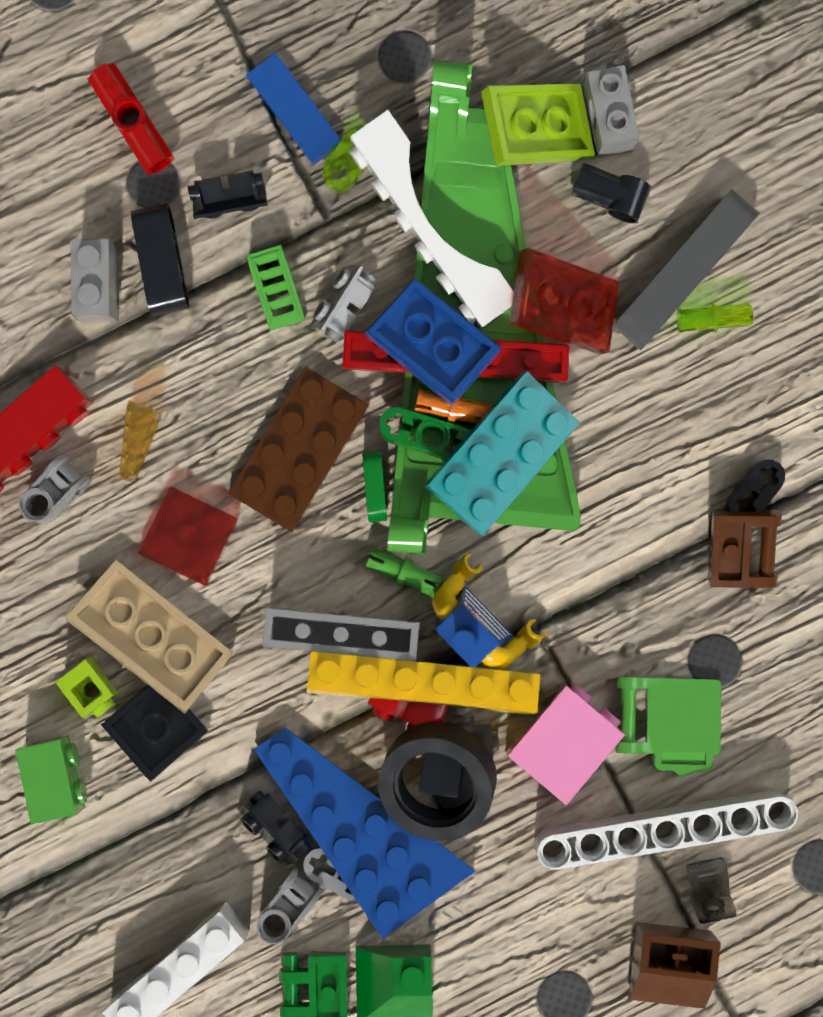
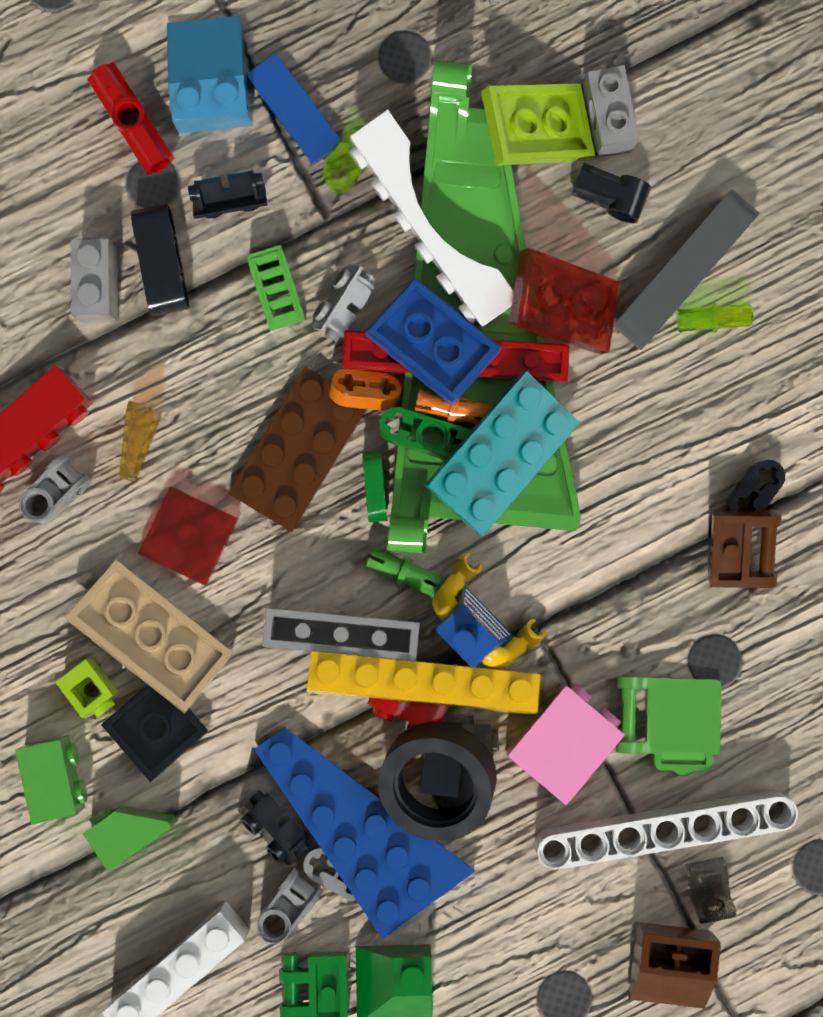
none -> bright green slope [83,805,178,872]
none -> dark azure slope [167,16,252,134]
none -> orange beam [328,369,402,411]

